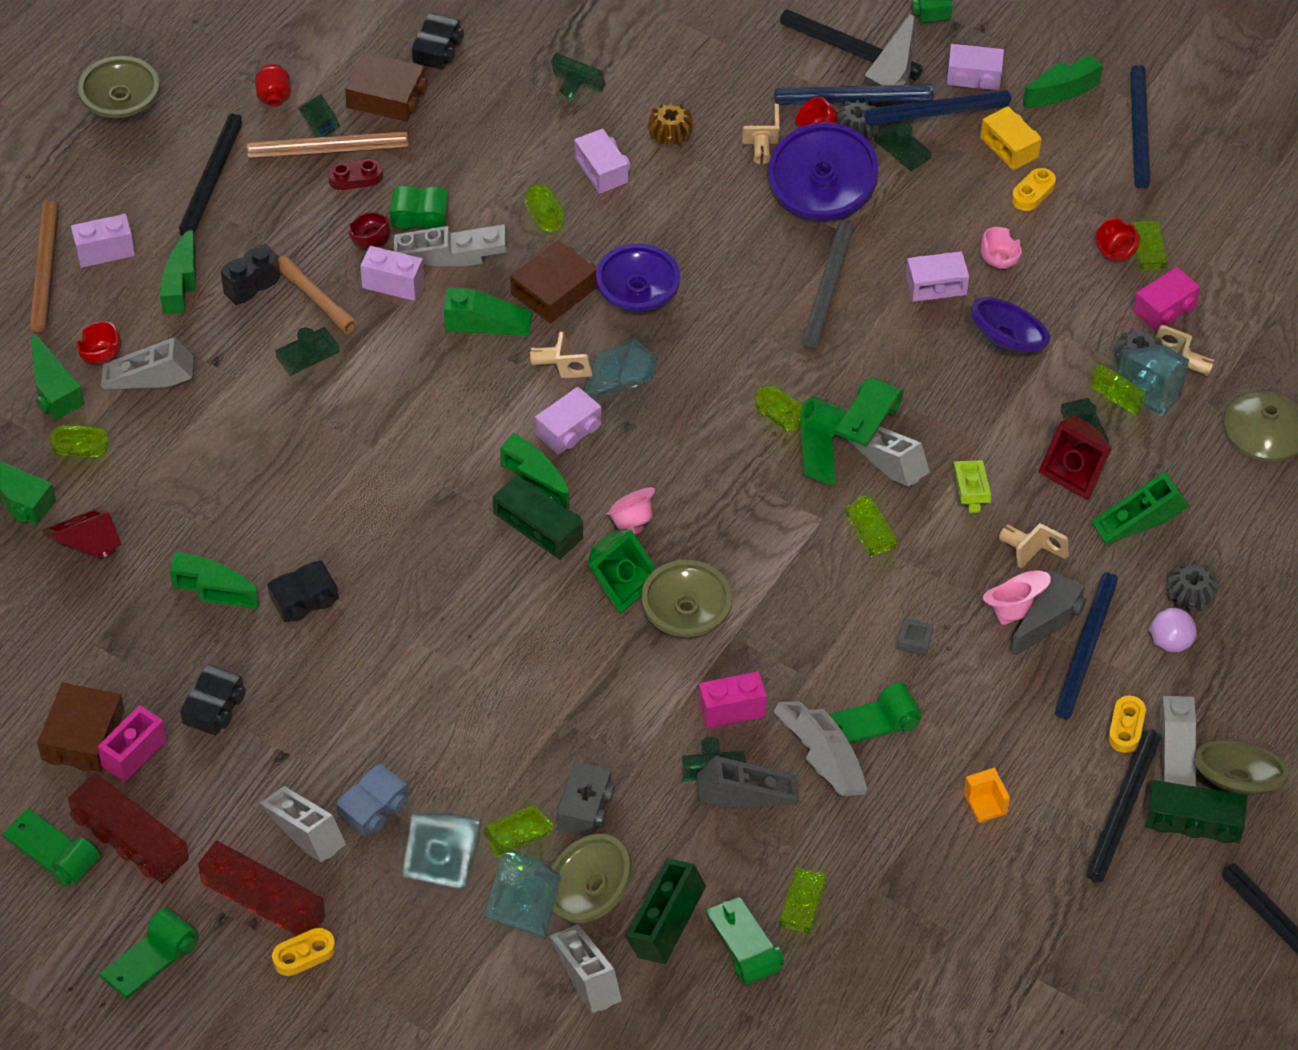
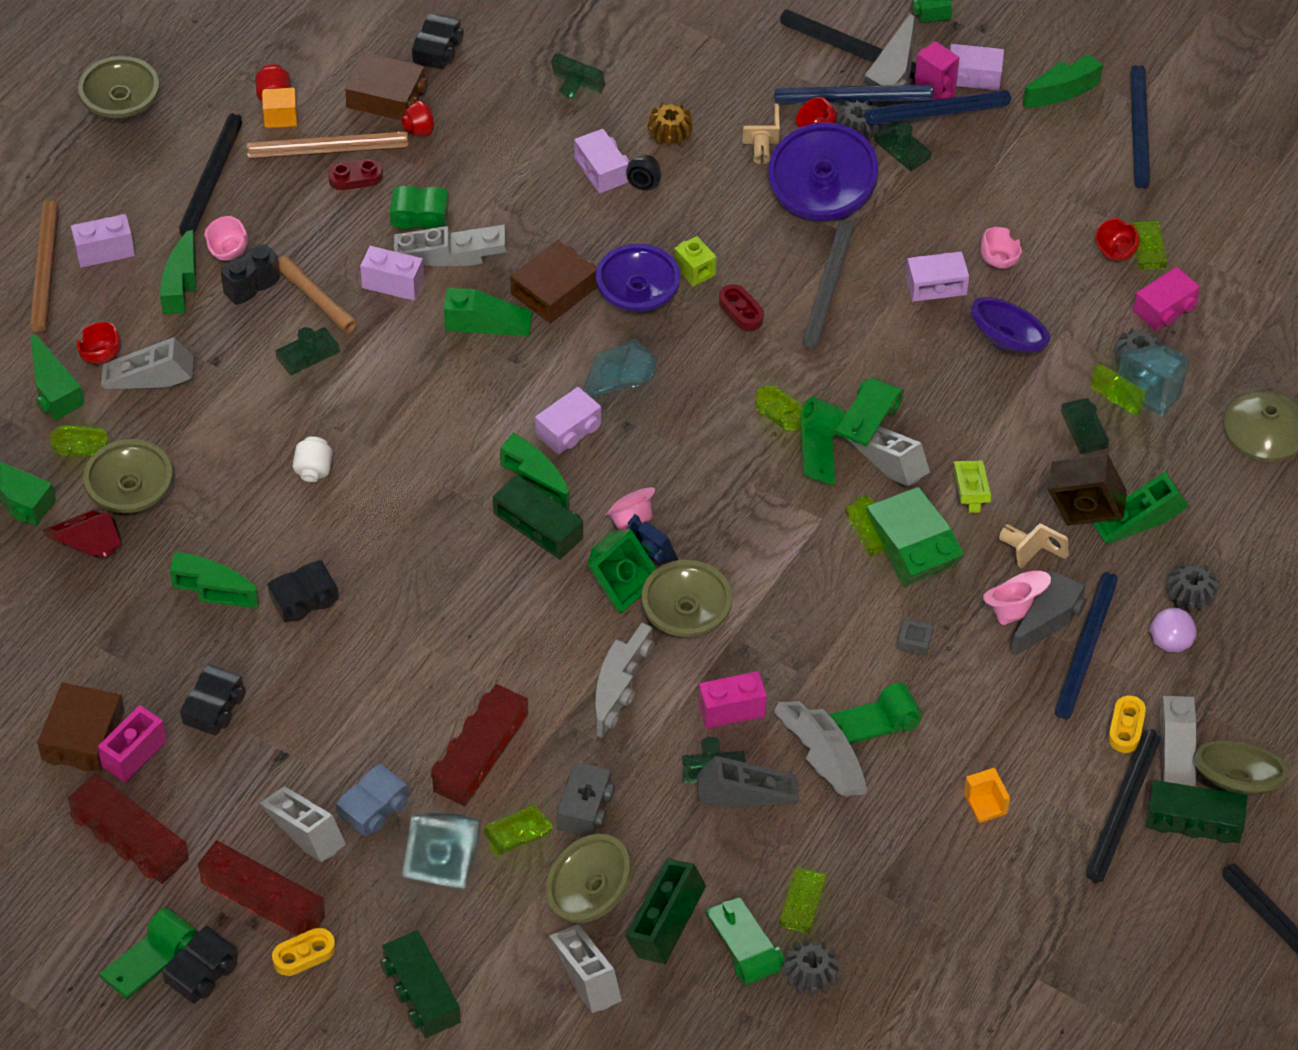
green door [2,808,101,887] -> none
clear green brick [298,94,340,137] -> none
dark red hair [349,212,391,250] -> none
clear light blue slope [484,850,562,938] -> none
clear neon green plate [525,185,564,231] -> none
tan bracket [530,332,593,378] -> none
yellow brick [980,106,1042,171] -> none
yellow plate [1012,168,1056,211] -> none
dark red slope [1038,415,1112,500] -> none
tan bracket [1155,325,1214,379] -> none
none -> olive dish [83,439,173,513]
none -> black brick [162,926,237,1004]
none -> bright pink hair [204,216,248,261]
none -> light orange panel [262,88,297,128]
none -> white head [292,437,333,482]
none -> dark green brick [380,930,461,1039]
none -> red cone [401,100,434,136]
none -> clear red brick [430,684,528,807]
none -> light grey slope [595,623,654,738]
none -> black cone [626,155,661,190]
none -> dark blue plate [627,514,678,566]
none -> lime brick [674,236,717,287]
none -> dark red plate [719,284,764,331]
none -> dark grey gear [784,939,840,996]
none -> green slope [865,487,964,587]
none -> dark pink brick [914,41,960,101]
none -> dark brown brick [1048,454,1127,526]

